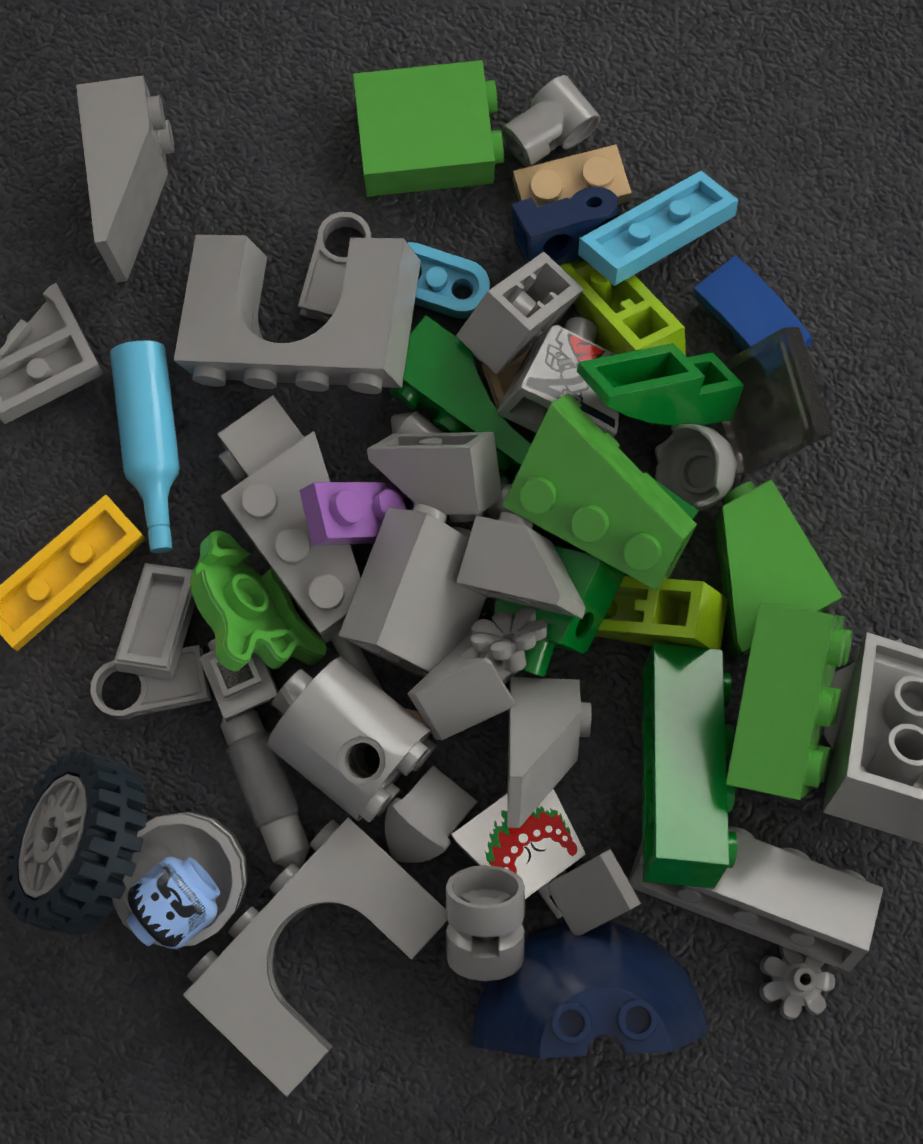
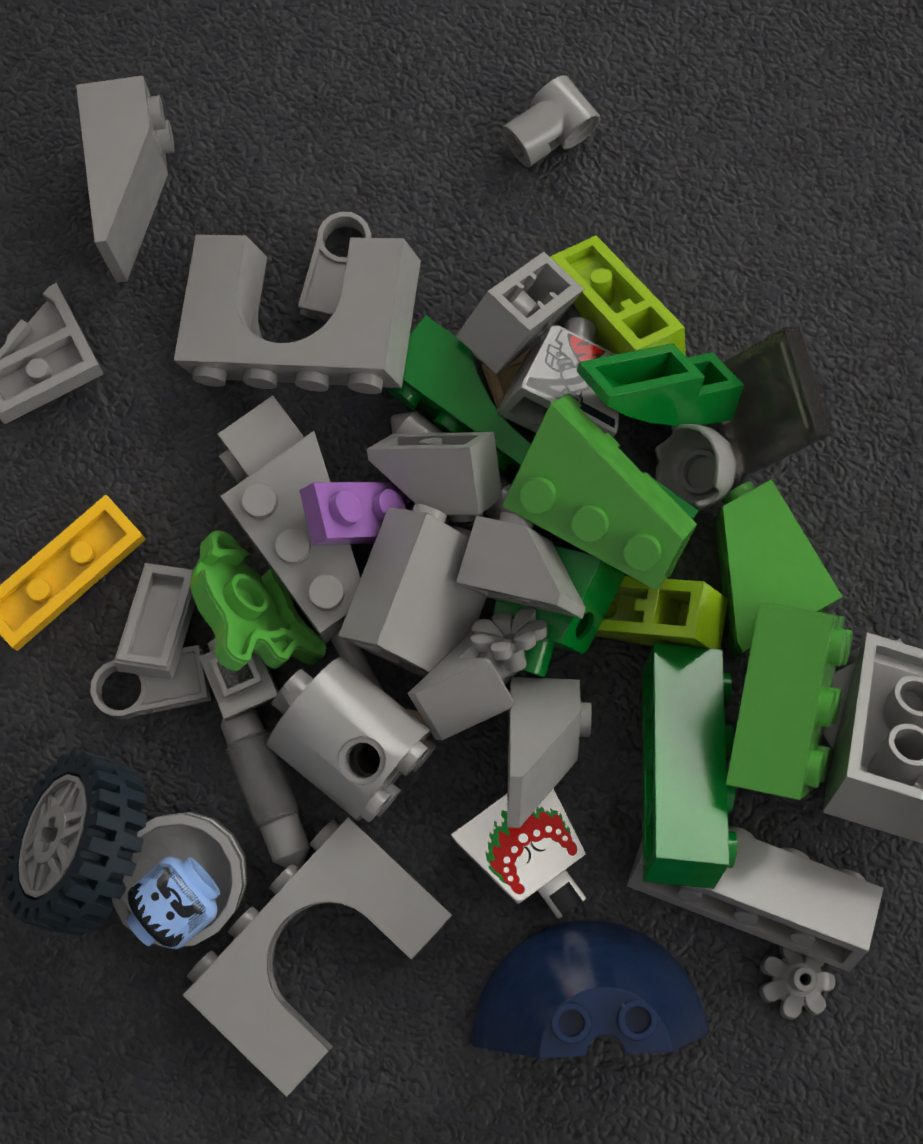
medium azure piece [110,341,180,553] -> none
bright green brick [353,60,504,197] -> none
light grey tile [385,765,478,863] -> none
medium azure plate [408,242,490,319] -> none
light grey wheel [446,865,525,981] -> none
dark blue leg [511,187,619,266] -> none
tan plate [512,144,631,206] -> none
light grey slope [548,849,641,936] -> none
medium azure plate [578,171,738,286] -> none
blue slope [694,255,813,376] -> none

